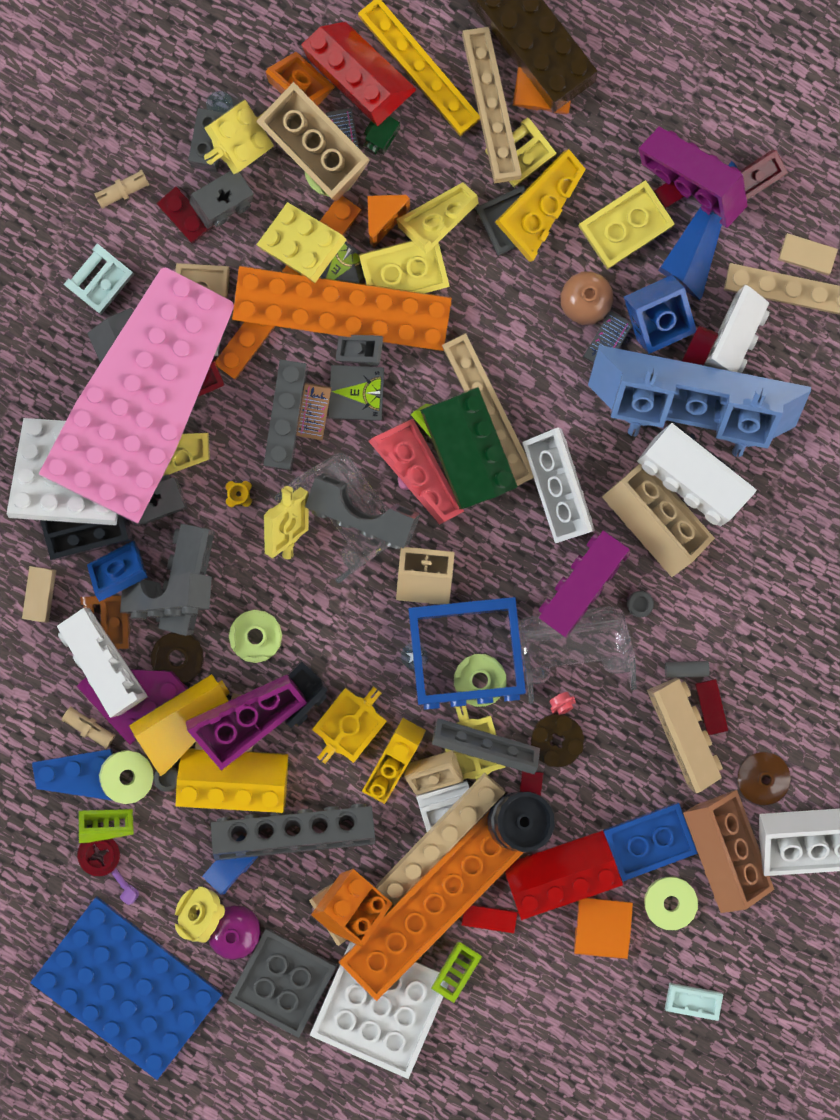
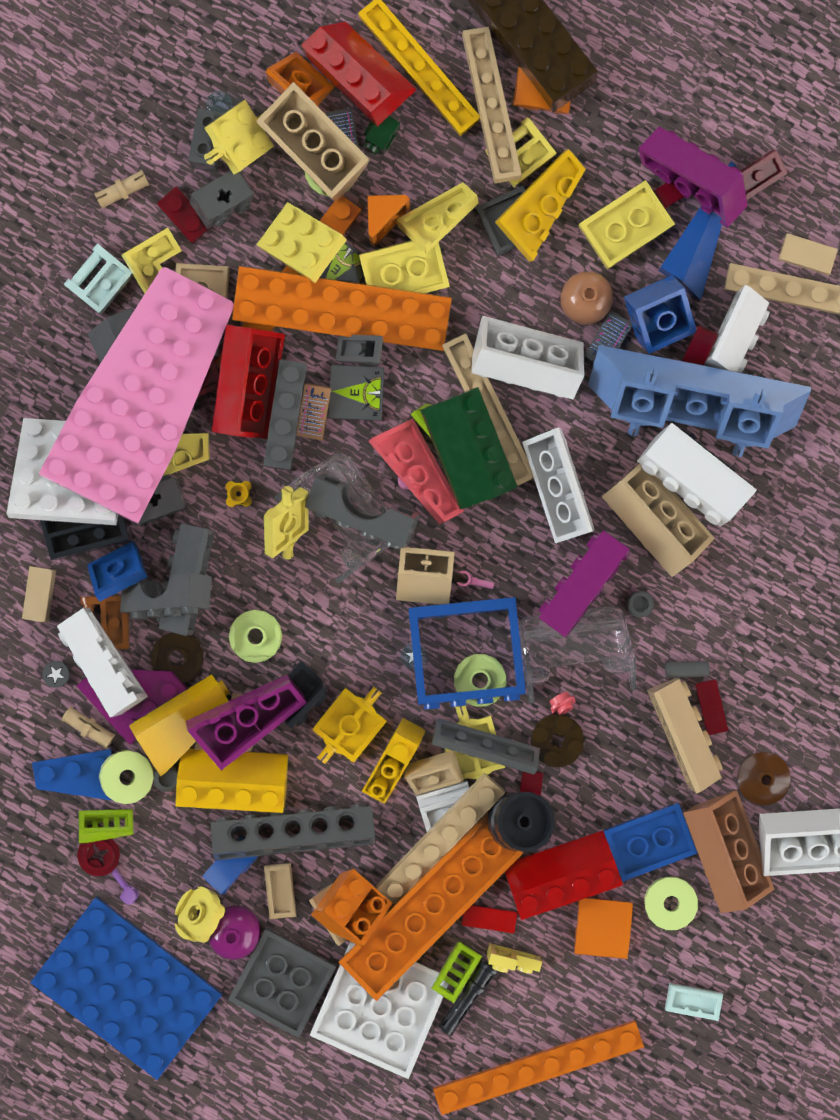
none -> dark grey tile [42,661,71,688]
none -> light yellow plate [122,228,182,294]
none -> red slope [212,325,285,439]
none -> tan tile [264,862,297,919]
none -> orange plate [433,1020,644,1115]
none -> black pin [438,958,500,1036]
none -> bright pink hand [457,571,494,589]
none -> white slope [472,316,584,399]
none -> light yellow plate [487,943,542,974]

